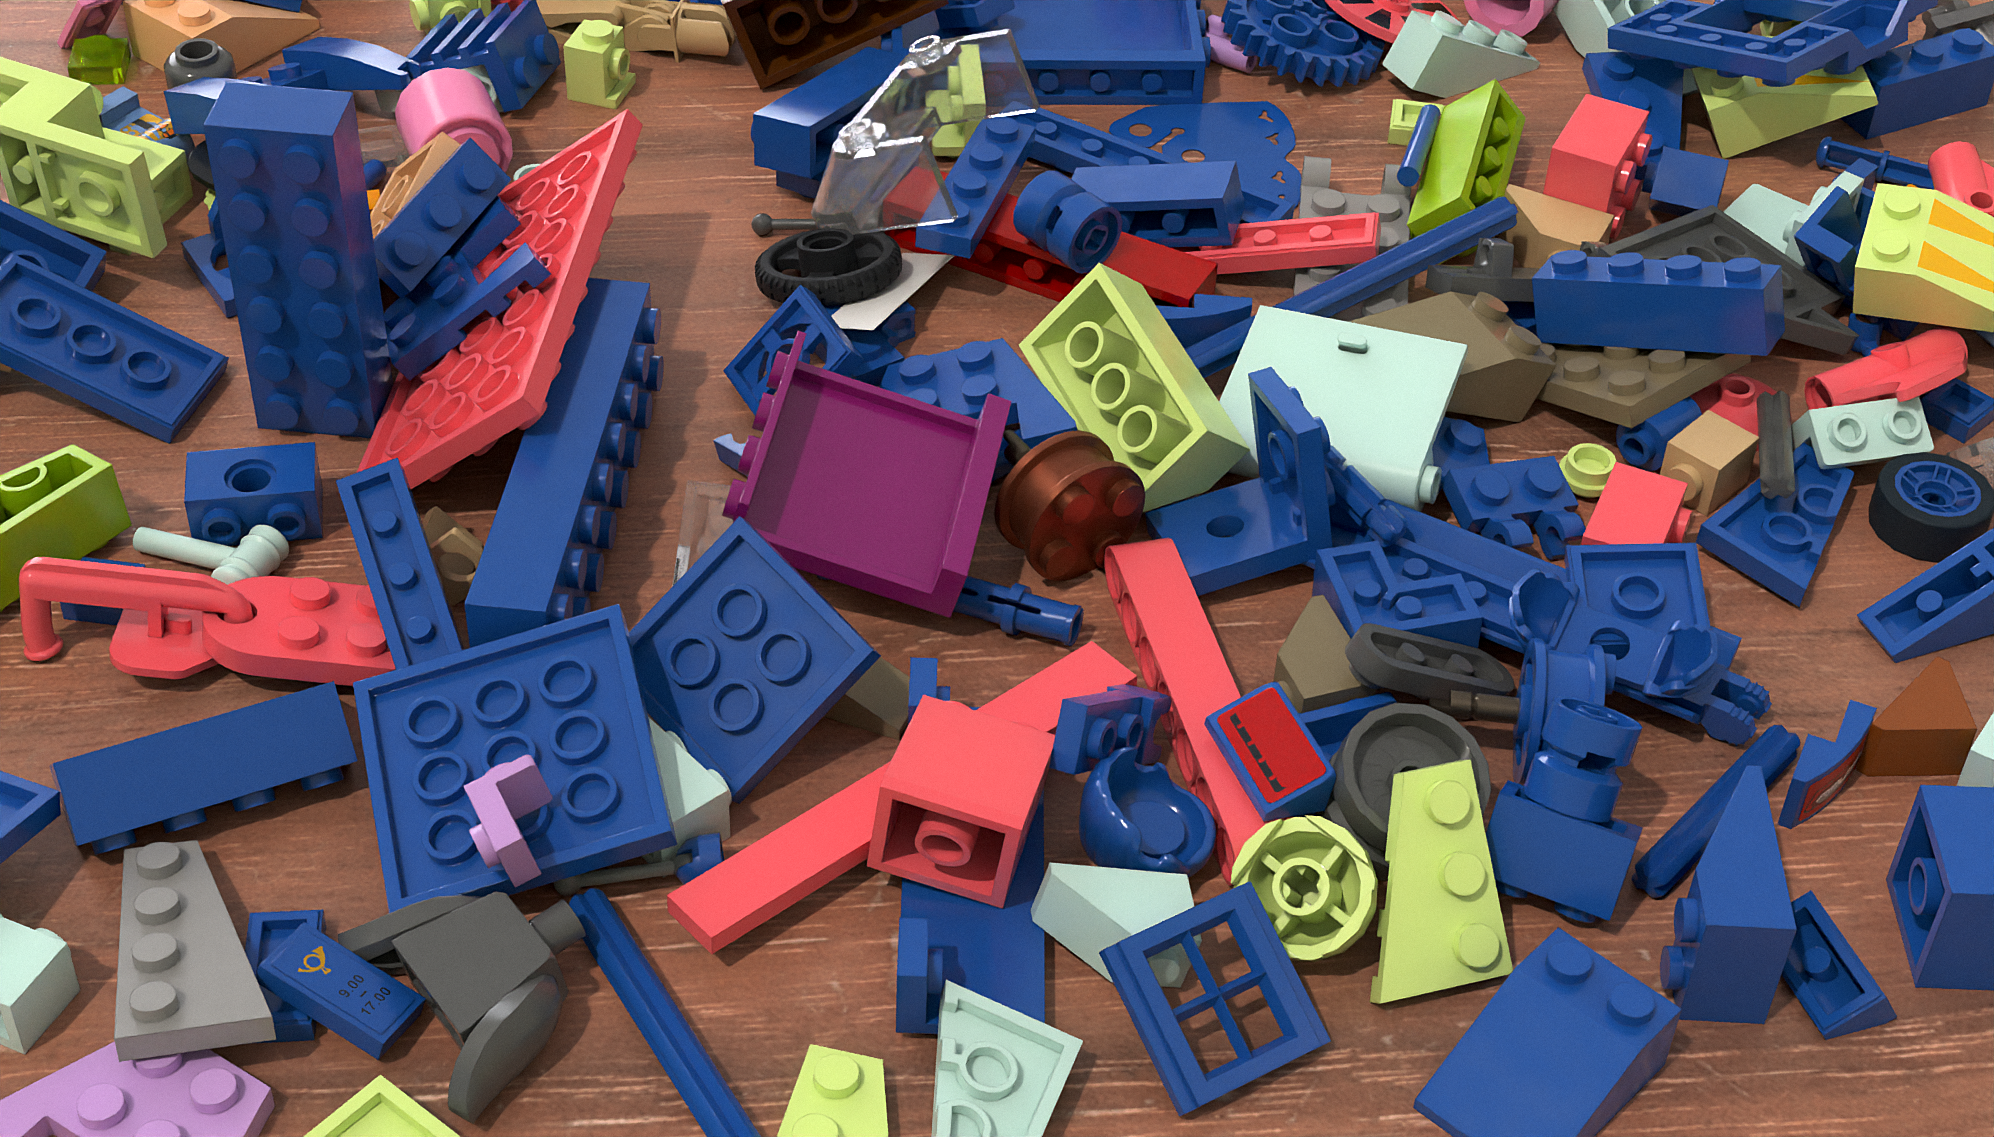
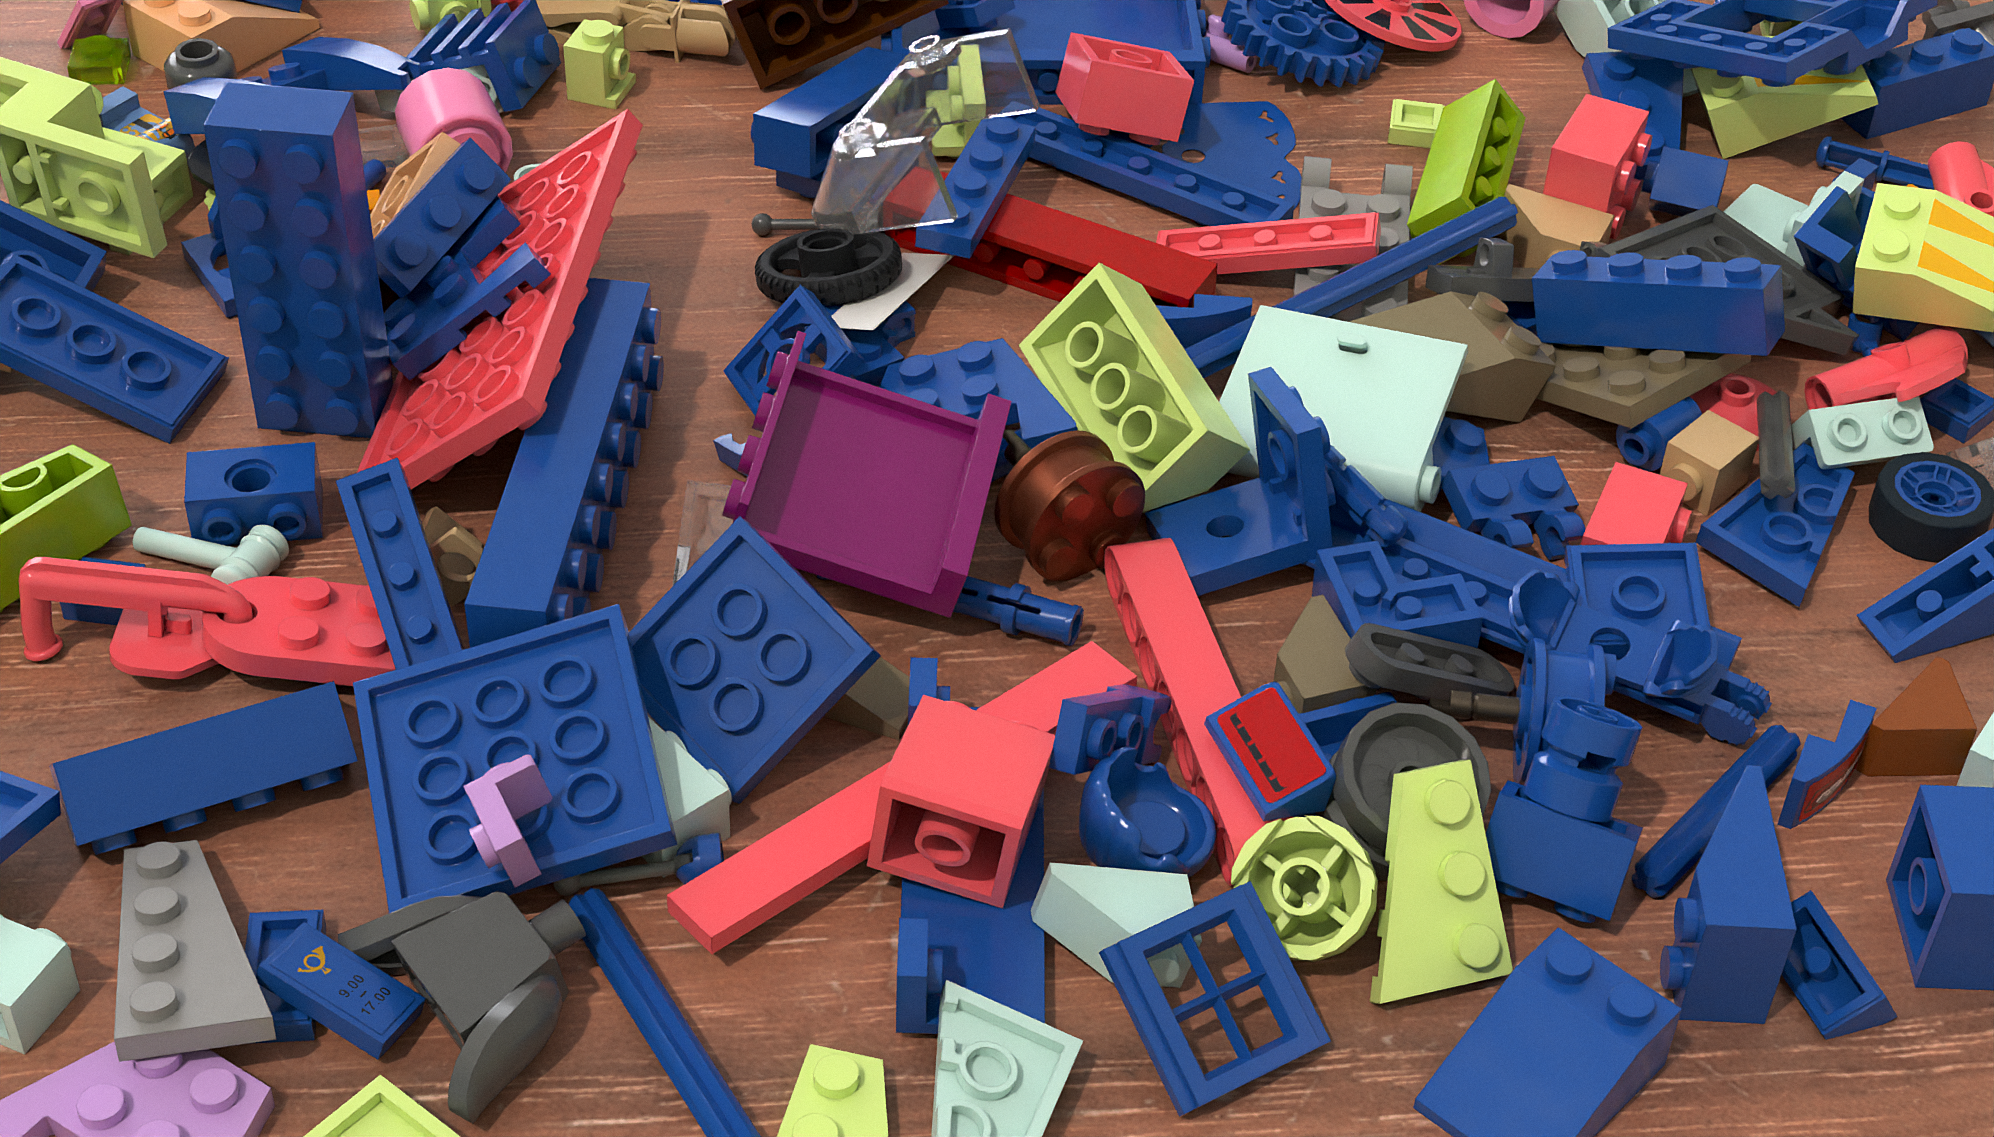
blue wheel [1013,170,1122,273] -> none
blue brick [1071,161,1245,247] -> none
light aqua slope [1382,10,1541,98] -> none
blue bar [1397,104,1441,187] -> none
yellowish green plate [1559,443,1616,498] -> none
none -> coral brick [1055,32,1194,145]

